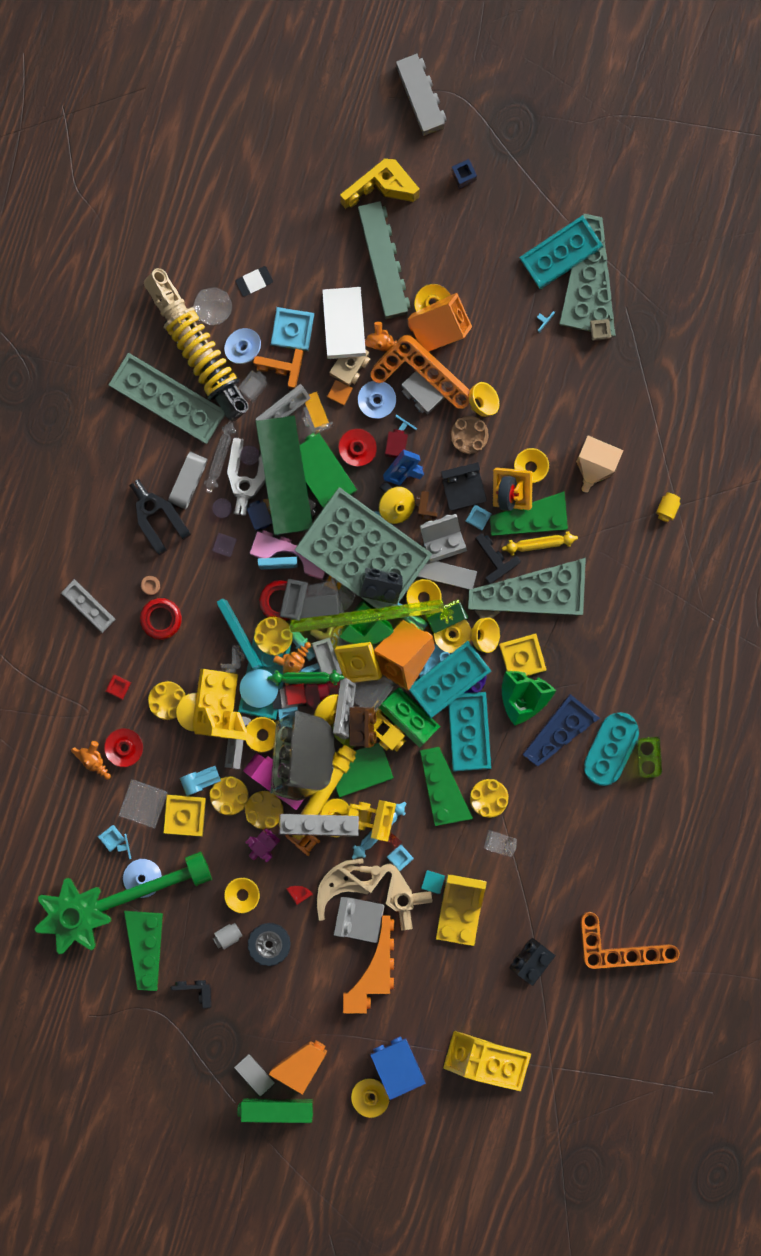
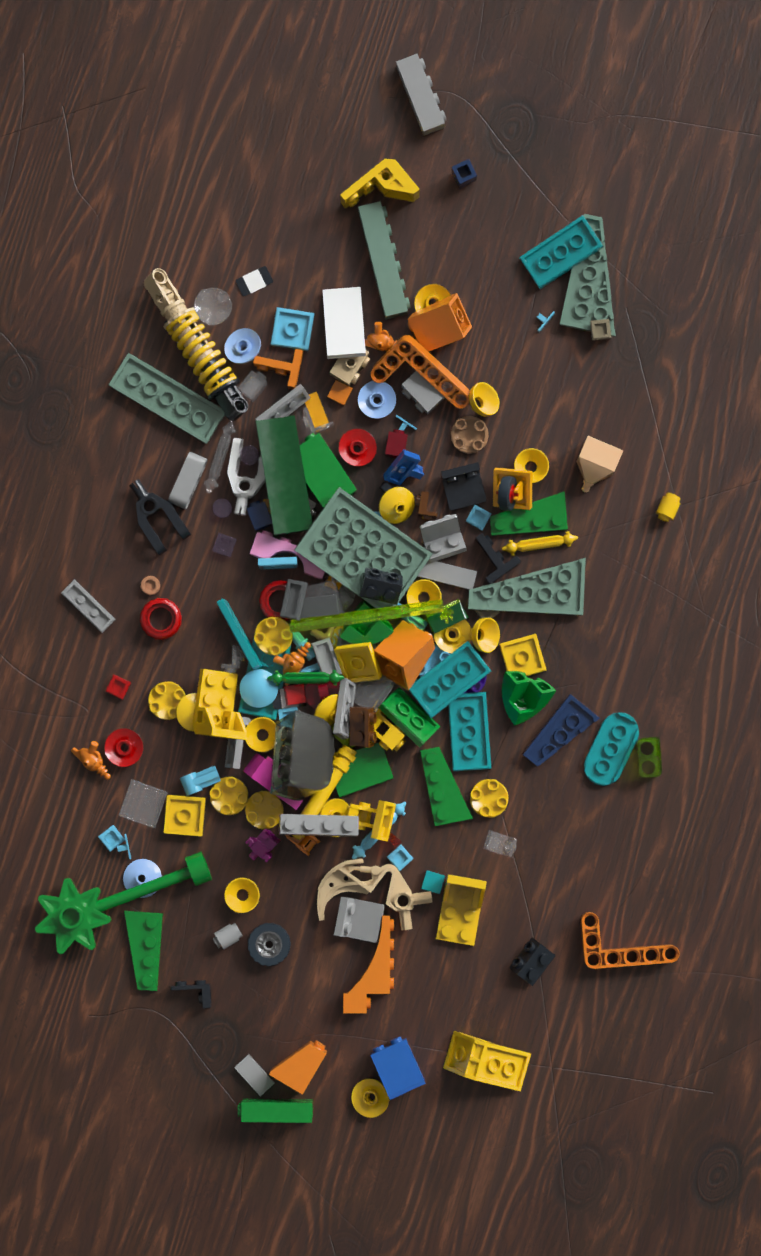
red tile [287,886,313,905] -> none

